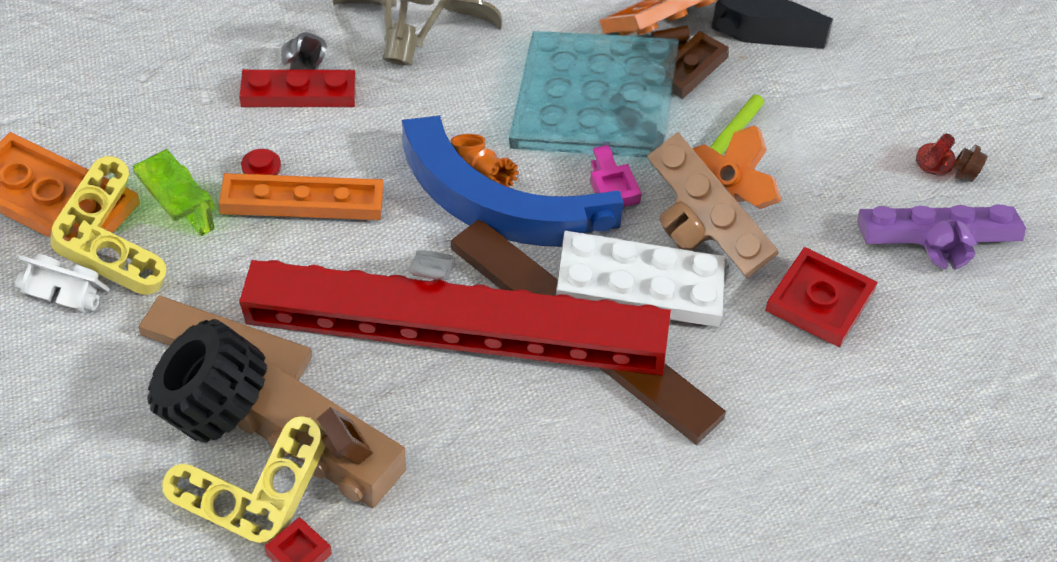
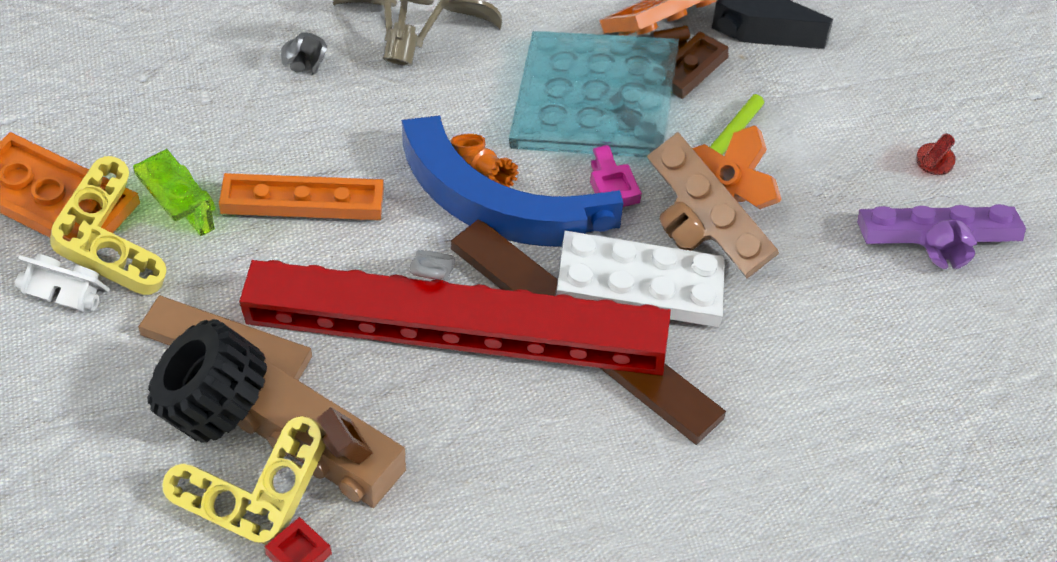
red plate [239,69,356,107] -> none
red plate [241,148,281,175] -> none
red plate [765,246,878,348] -> none
reddish brown plate [953,144,988,182] -> none

